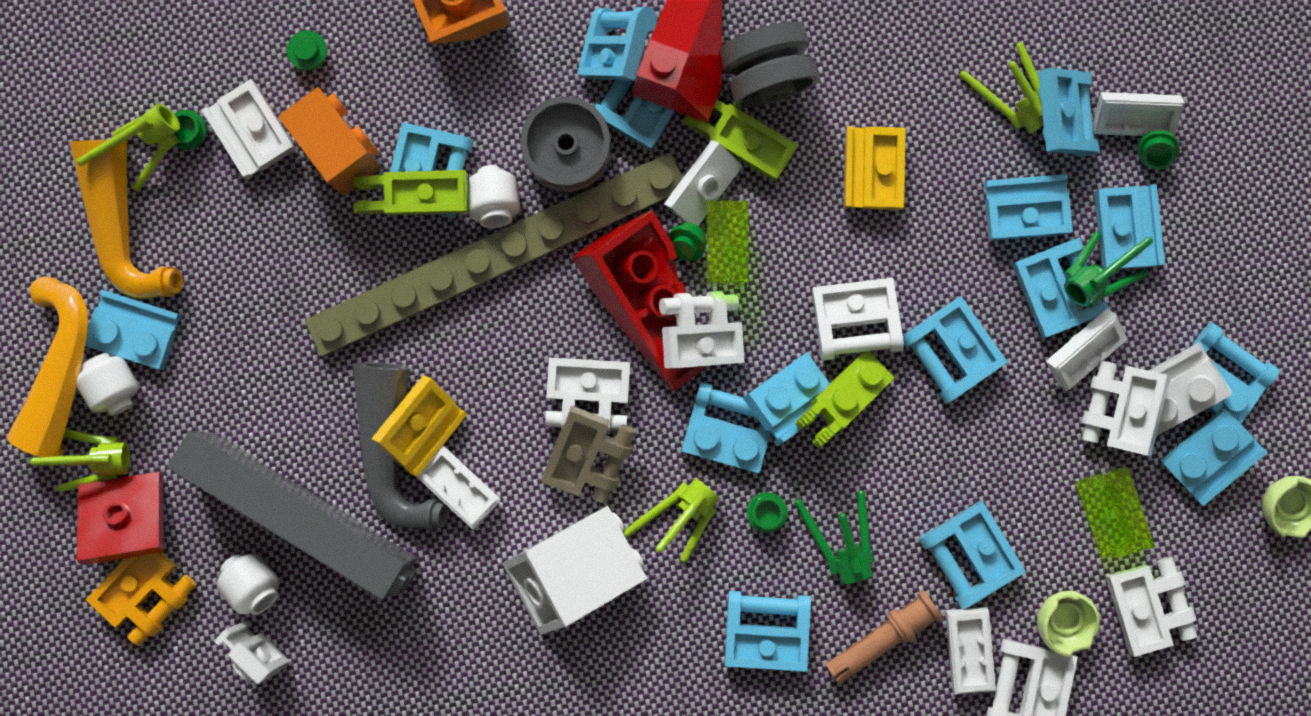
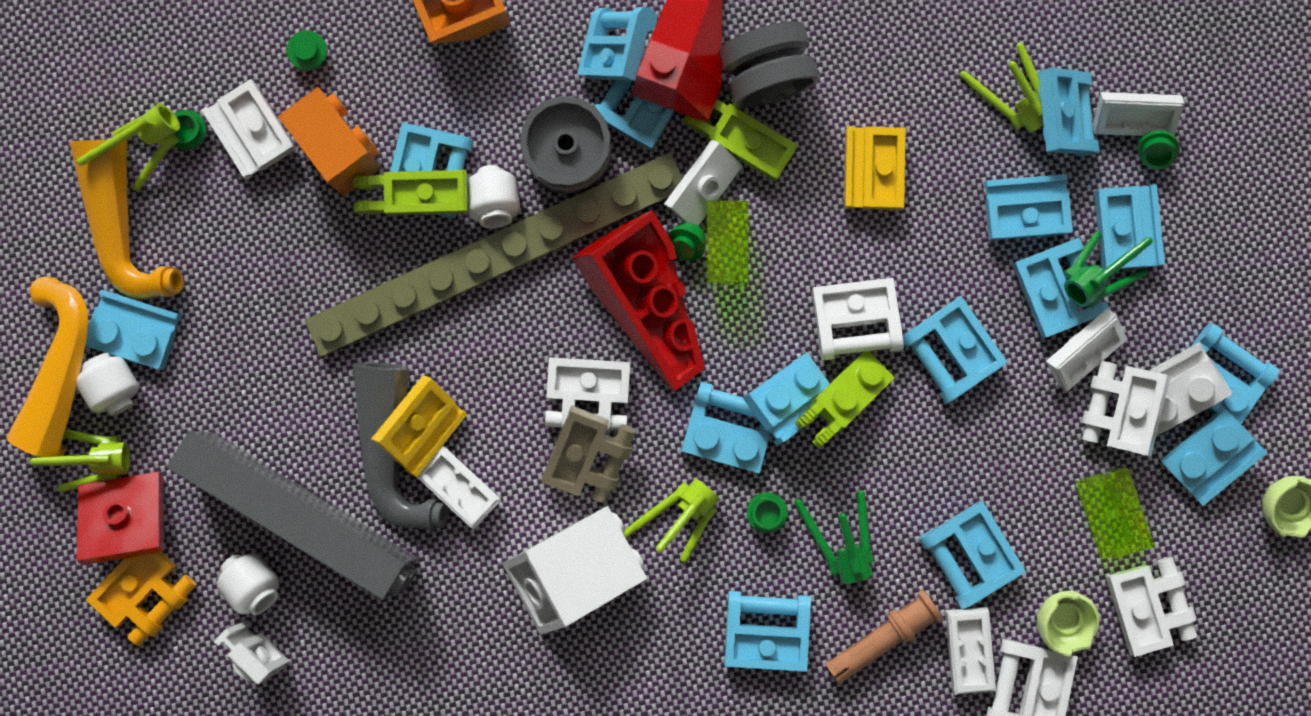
white plate [659,291,744,368] -> none

